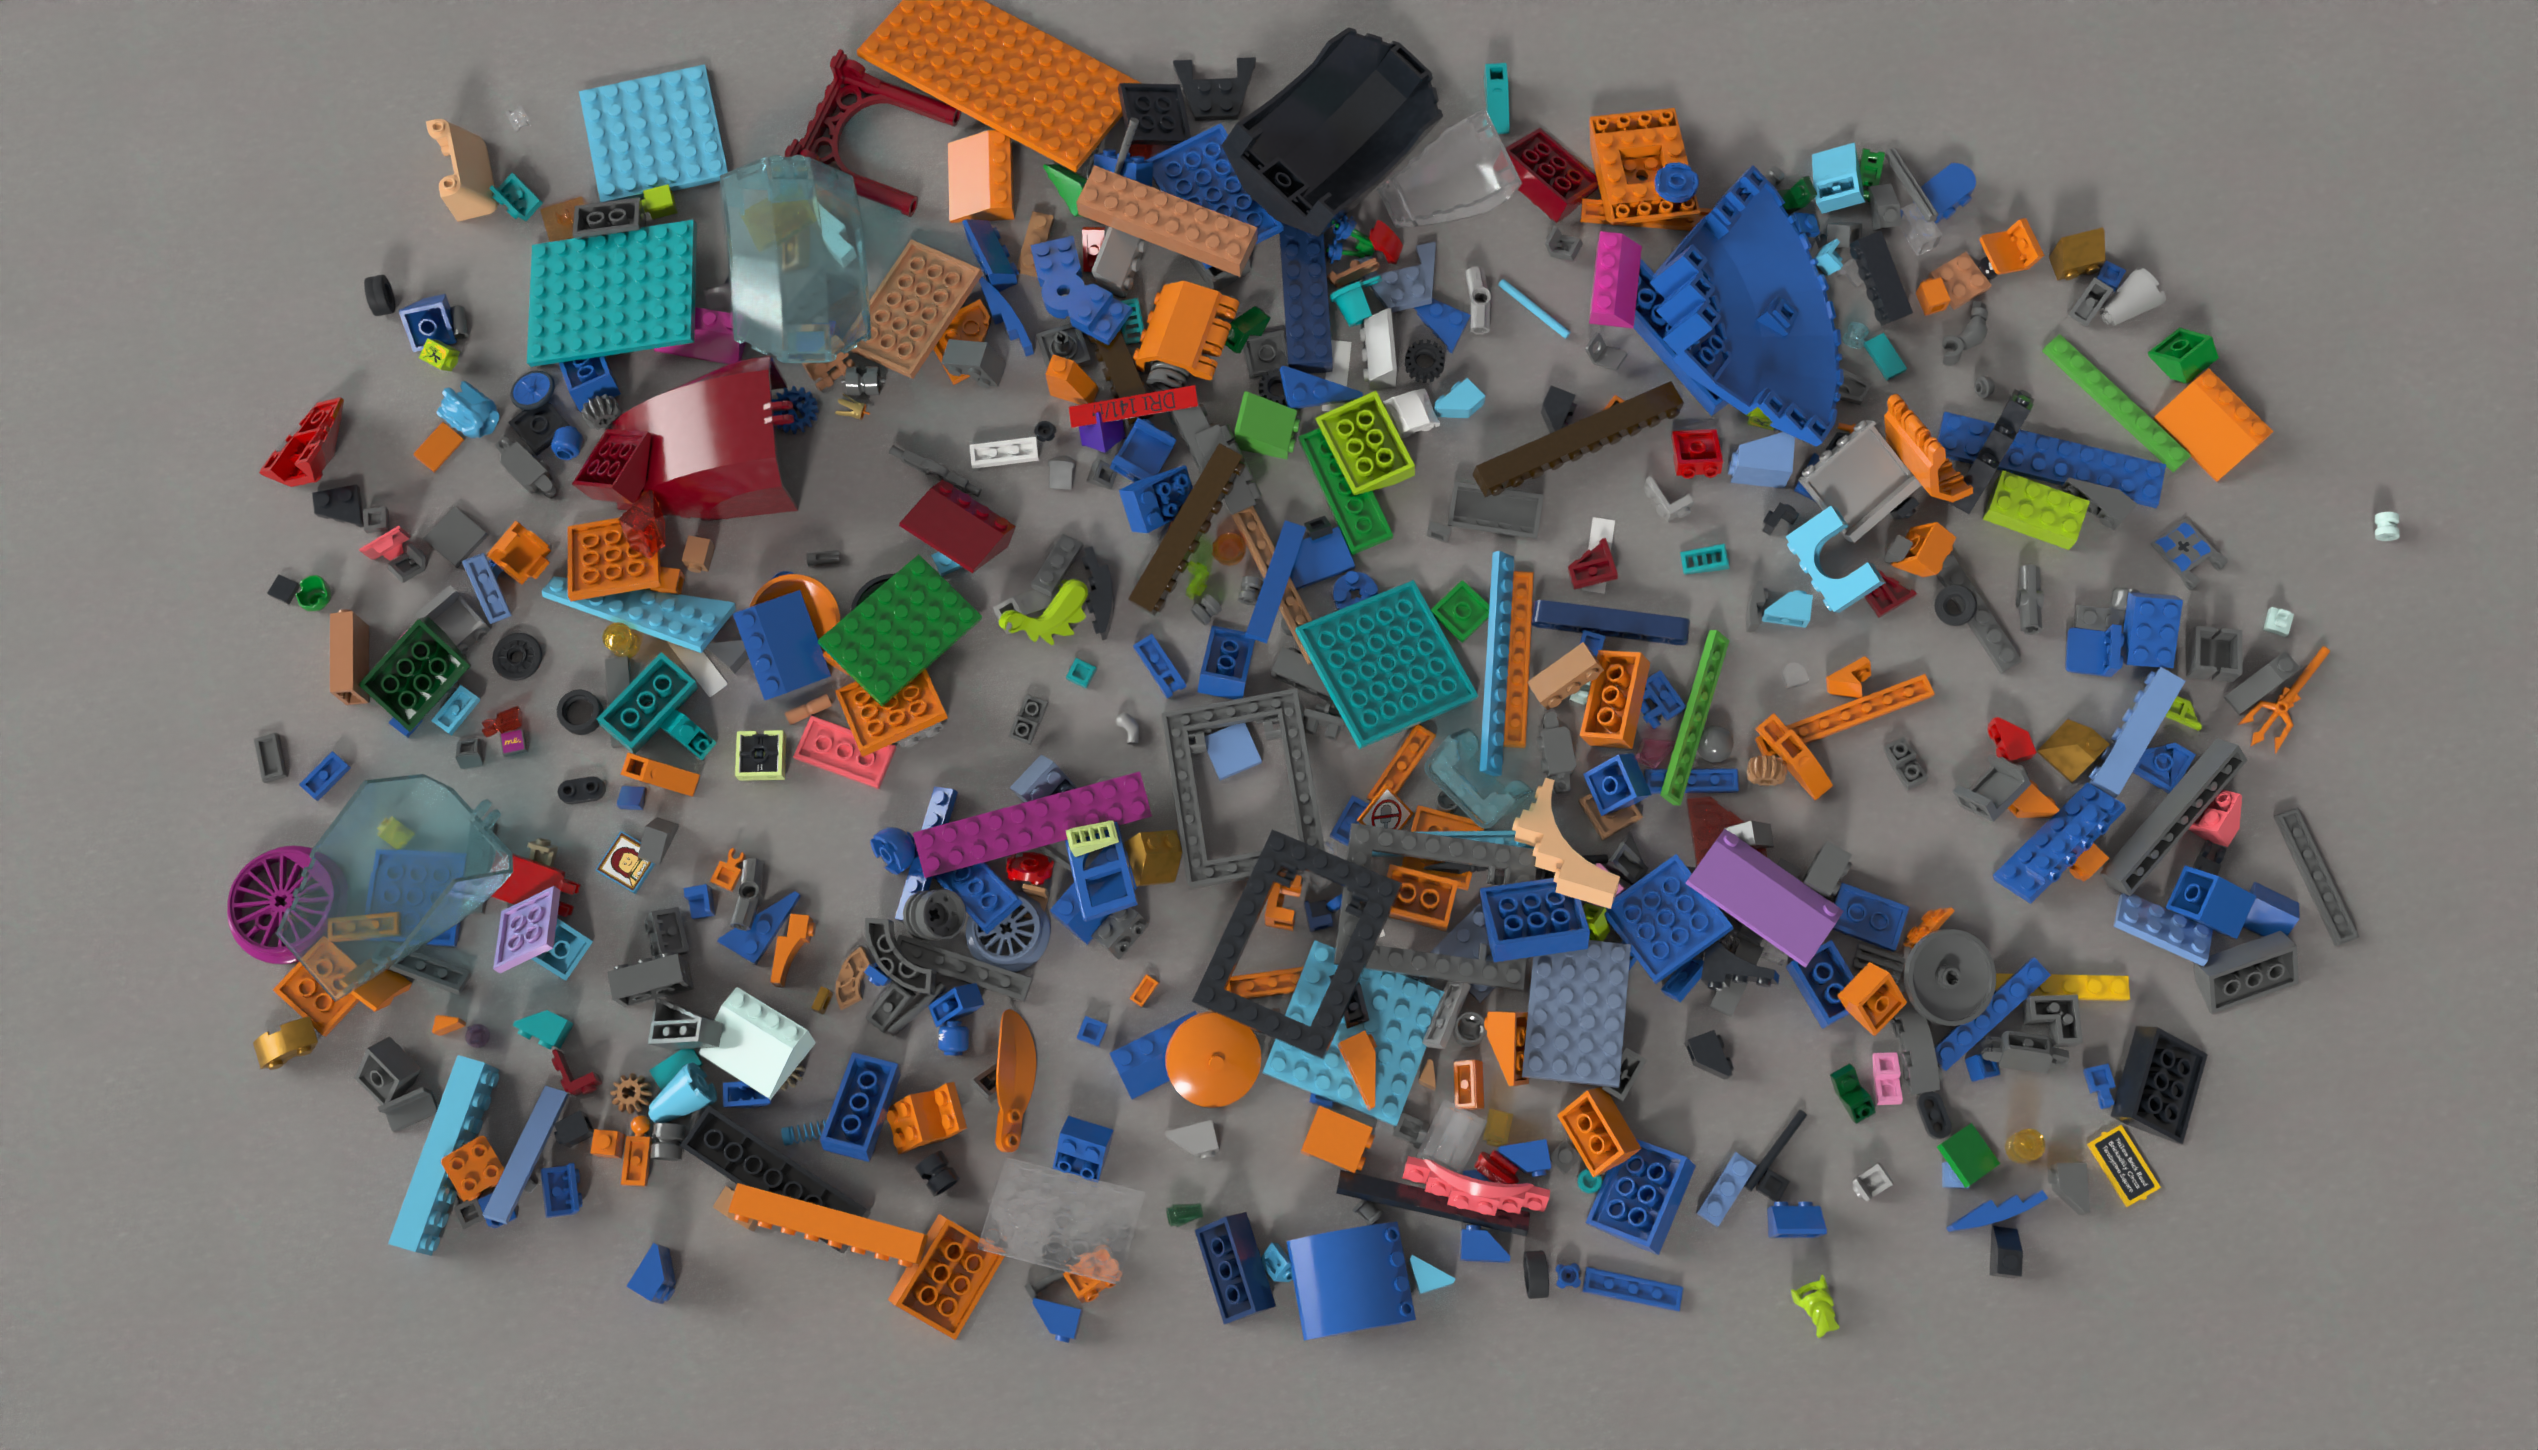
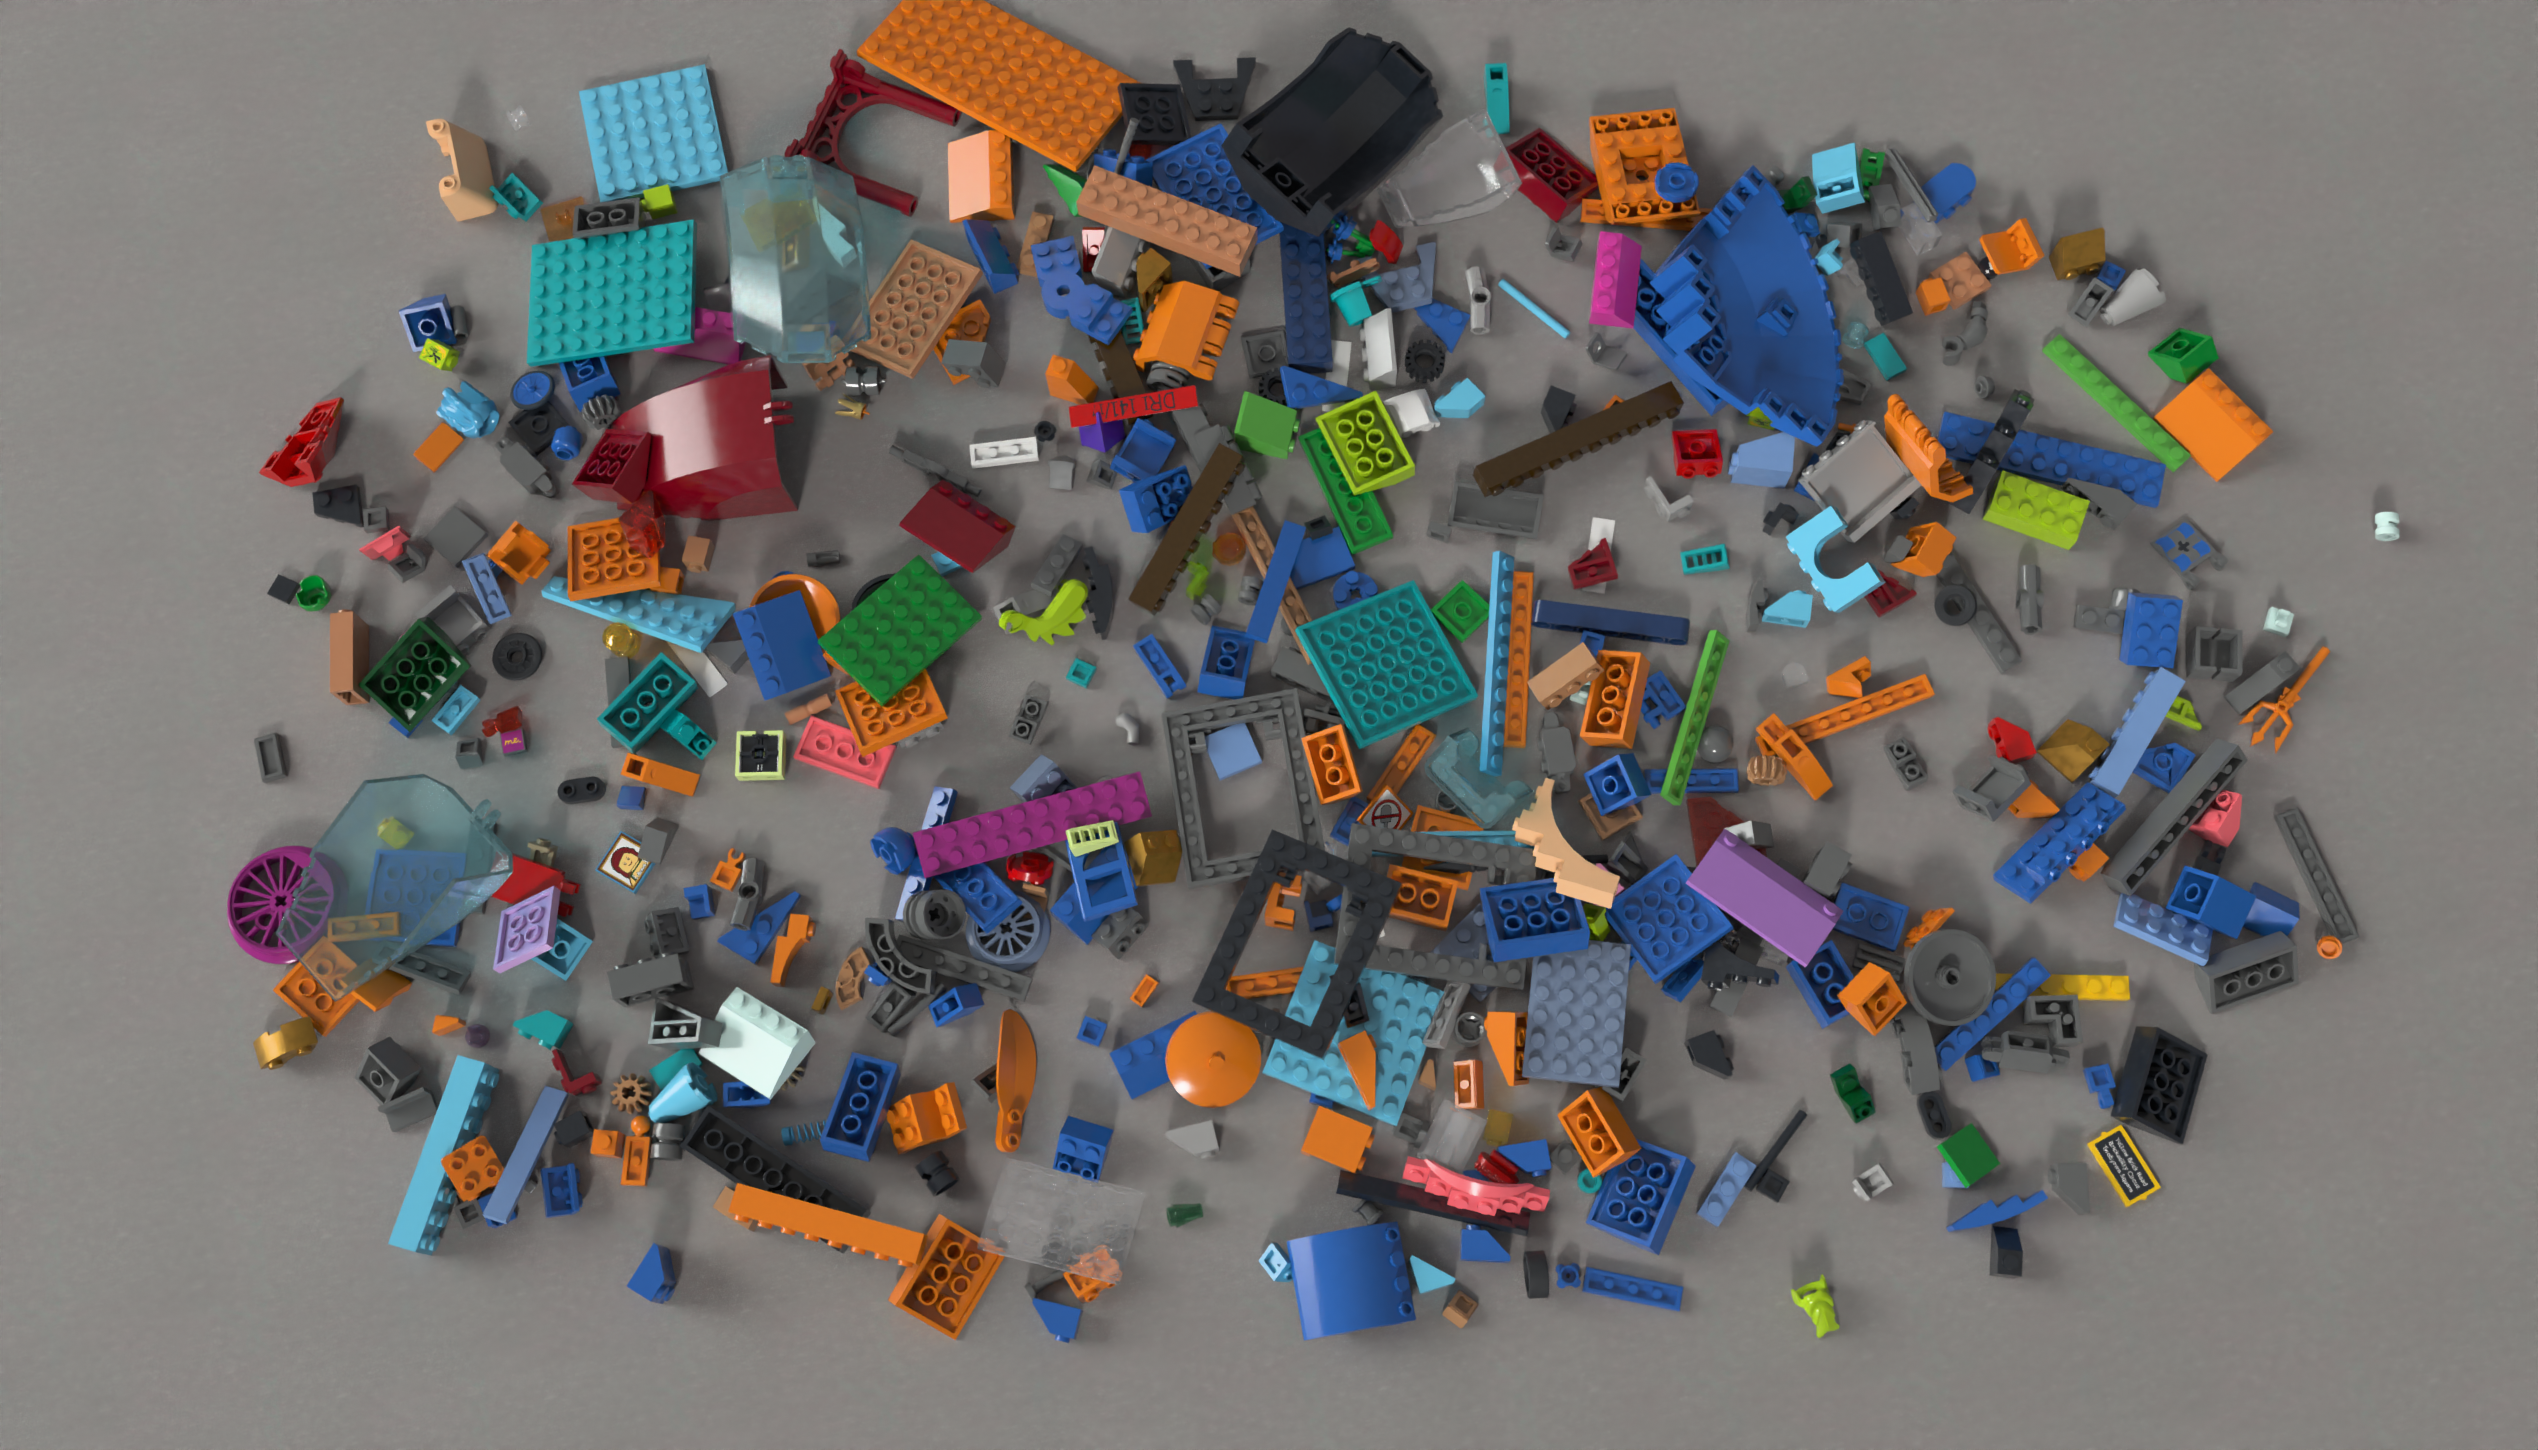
blue plate [299,751,351,801] -> none
black tyre [364,275,395,316] -> none
black tyre [556,689,604,735] -> none
blue gear [772,386,819,434] -> none
blue head [938,1021,970,1056] -> none
blue slope [979,277,1034,357] -> none
dark grey plate [1036,323,1091,368] -> none
dark blue slope [1195,1212,1276,1325] -> none
dark green slope [1225,306,1271,354] -> none
clear pink piece [1635,739,1676,769] -> none
blue slope [1767,1202,1827,1238] -> none
bright pink slope [1872,1052,1903,1105] -> none
clear yellow wheel [2005,1129,2046,1164] -> none
blue bracket [2065,624,2124,677] -> none
none -> pearl gold slope [1136,248,1173,313]
none -> orange slope [1301,724,1362,805]
none -> medium nougat slope [1442,1290,1479,1328]
none -> orange plate [2317,936,2343,959]

